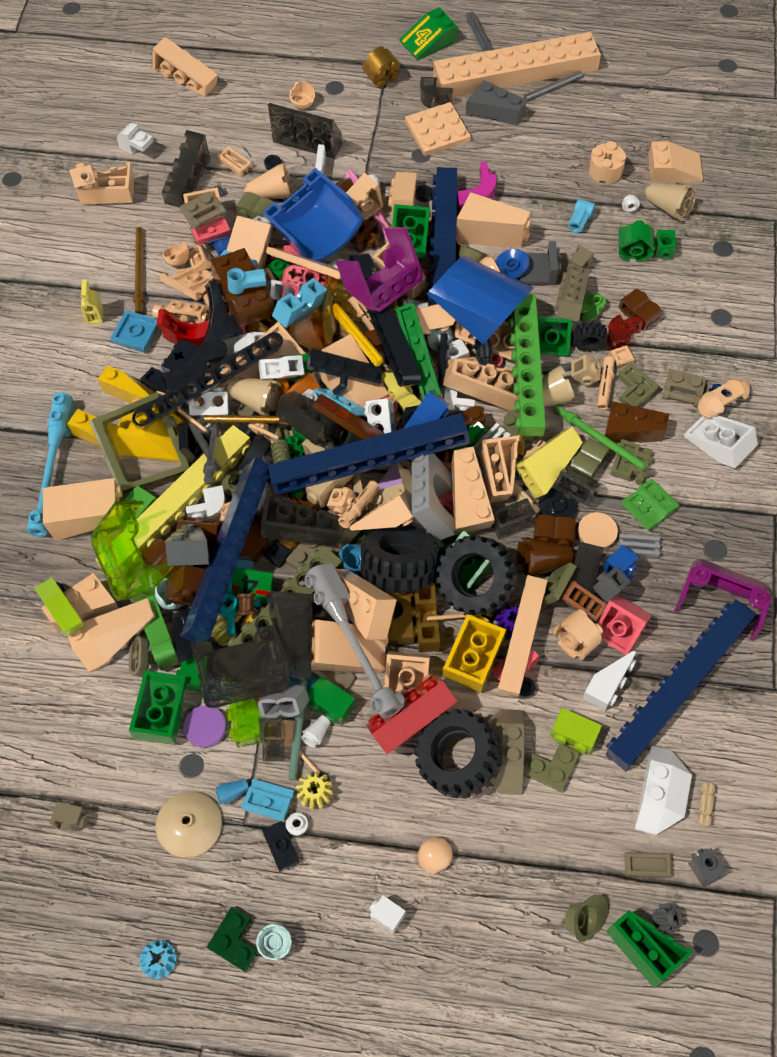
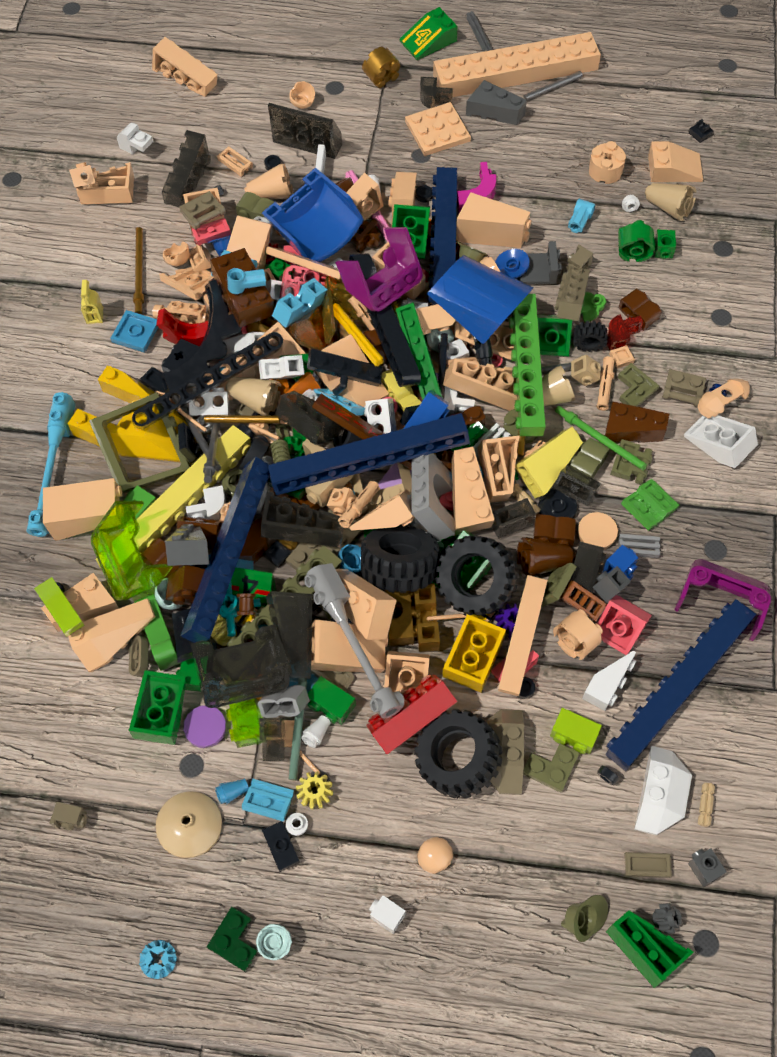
none -> black tile [597,765,619,785]
none -> black tile [689,119,714,143]

